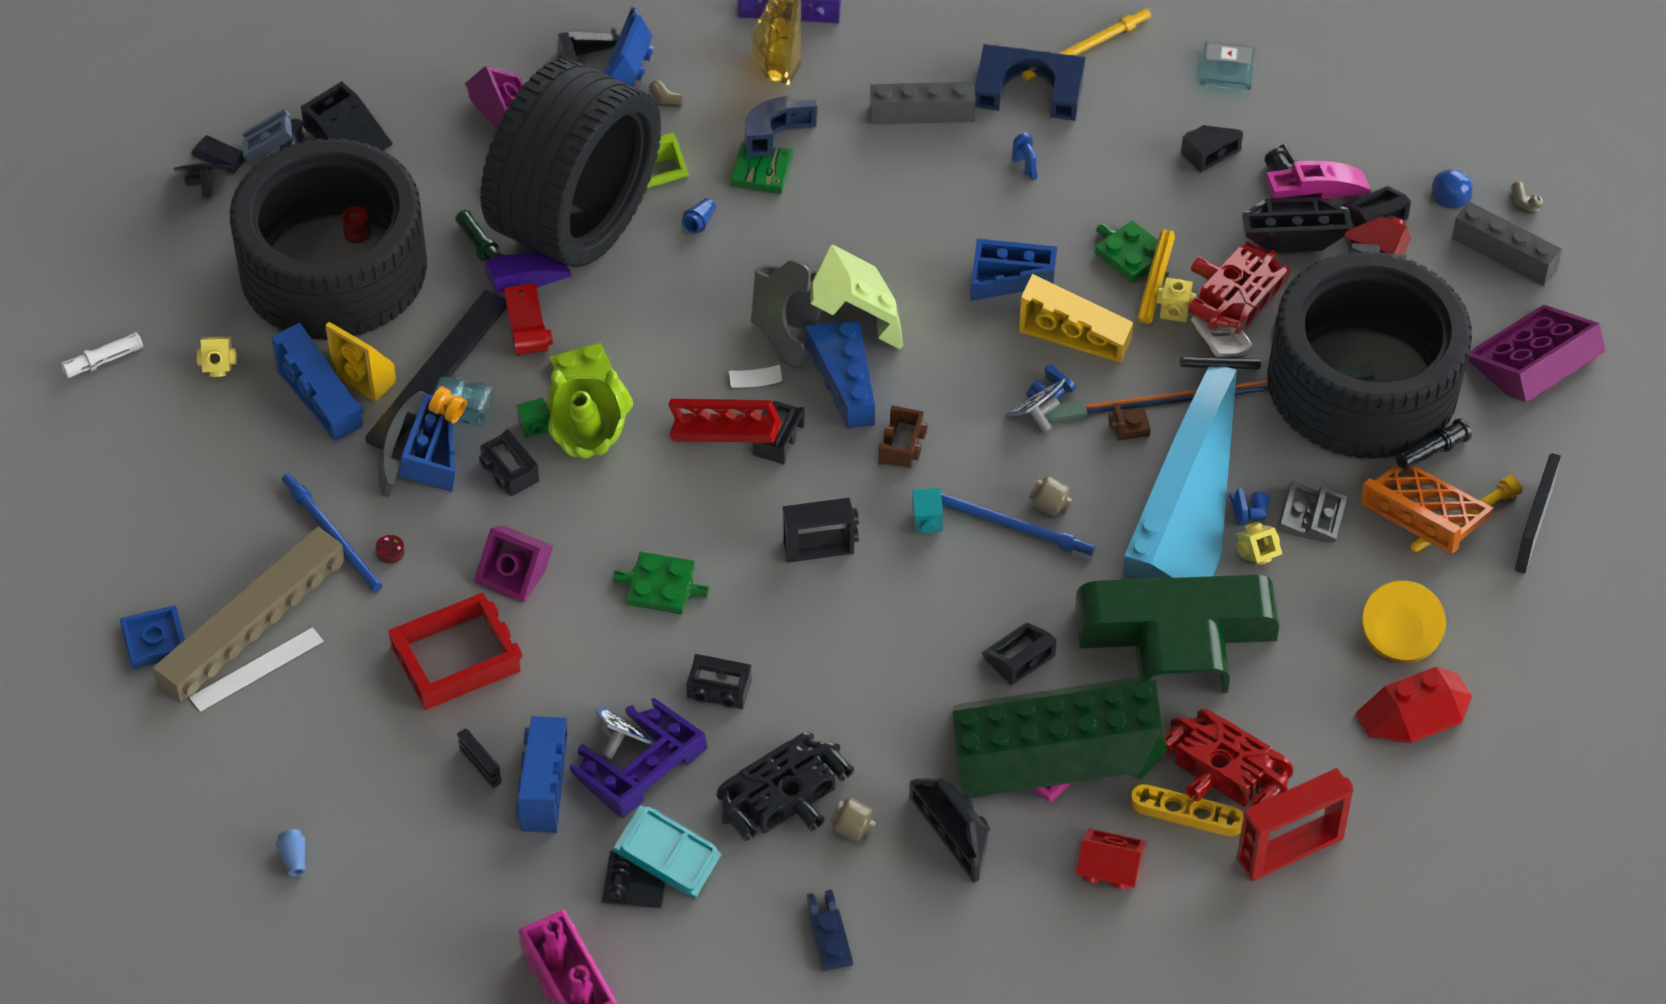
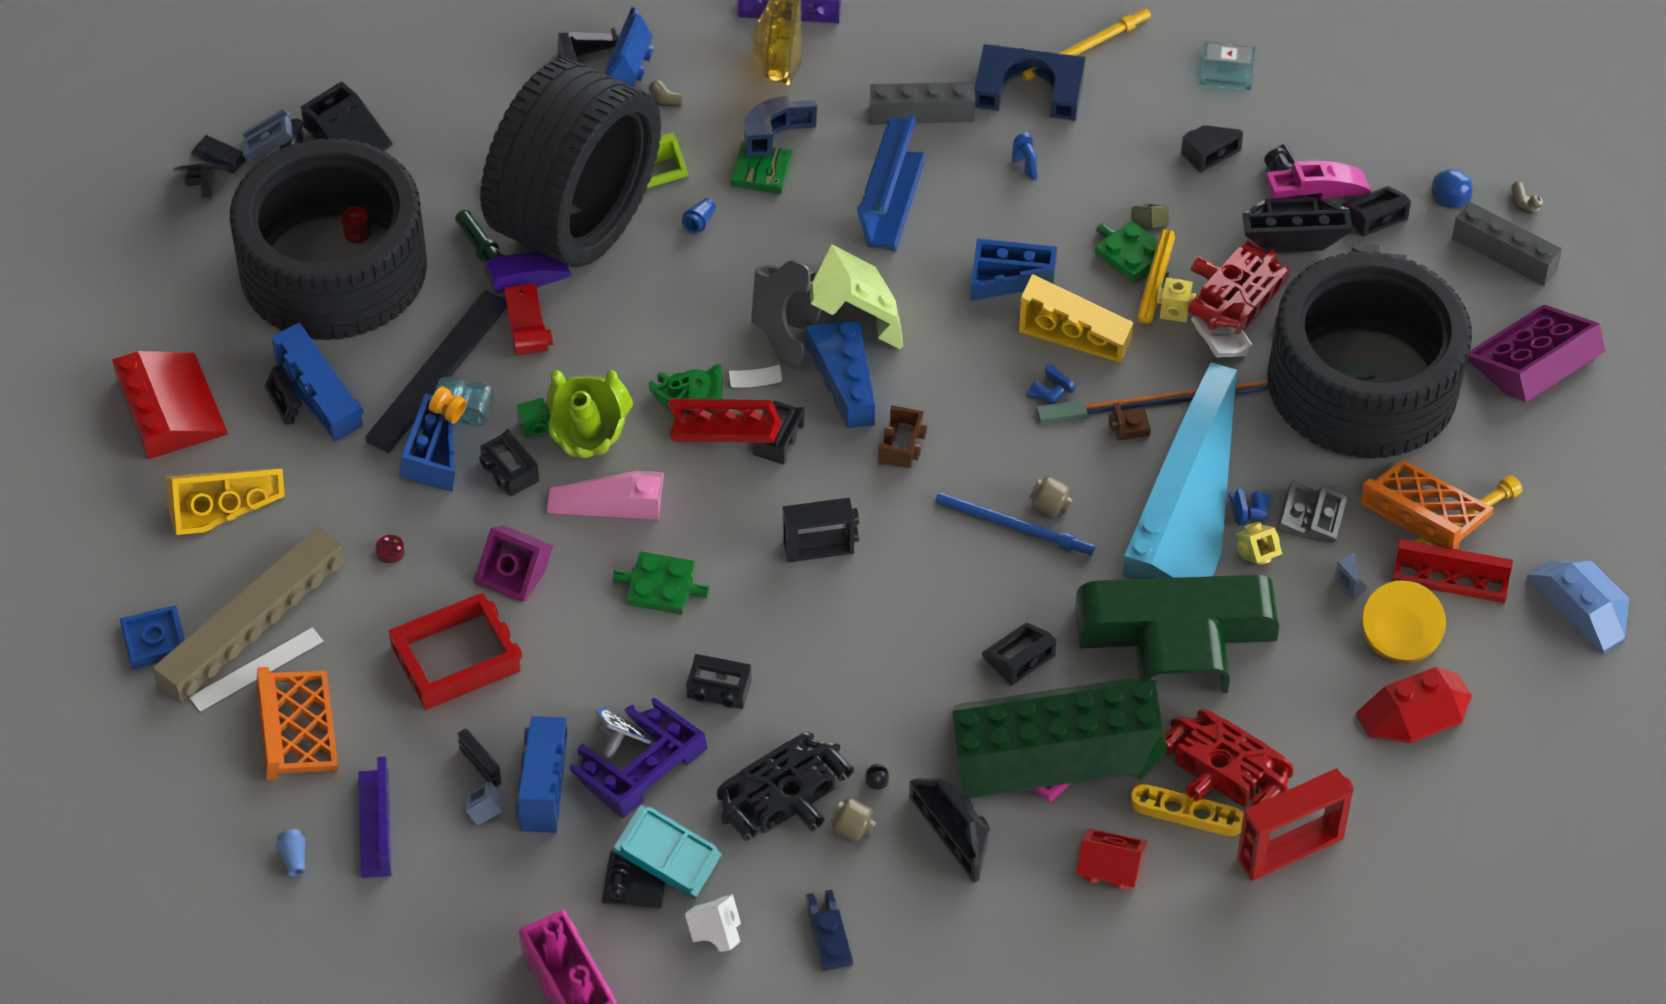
white pin [61,332,143,379] -> none
light yellow brick [197,336,237,377] -> none
blue bar [282,473,382,592] -> none
yellow slope [325,322,397,402] -> none
dark grey slope [379,391,425,497] -> none
magenta wedge [465,66,524,130] -> none
lime wing [549,342,613,379] -> none
teal brick [912,488,943,534] -> none
light grey shield [1005,378,1065,433] -> none
black bar [1180,356,1261,370] -> none
red slope [1344,216,1411,254] -> none
black pin [1396,418,1472,471] -> none
black tile [1515,453,1561,574] -> none
none -> red slope [112,351,228,460]
none -> yellow wedge [165,468,285,535]
none -> orange fence [256,667,338,780]
none -> black tile [264,366,303,424]
none -> dark purple fence [358,756,392,878]
none -> sand blue slope [465,782,503,825]
none -> bright pink wedge [547,471,664,520]
none -> green piece [649,364,723,414]
none -> white brick [685,895,741,952]
none -> blue piece [857,115,926,251]
none -> black hinge [865,763,889,790]
none -> olive slope [1131,203,1169,228]
none -> sand blue slope [1335,553,1368,597]
none -> red fence [1392,539,1513,603]
none -> medium blue wedge [1527,560,1629,654]

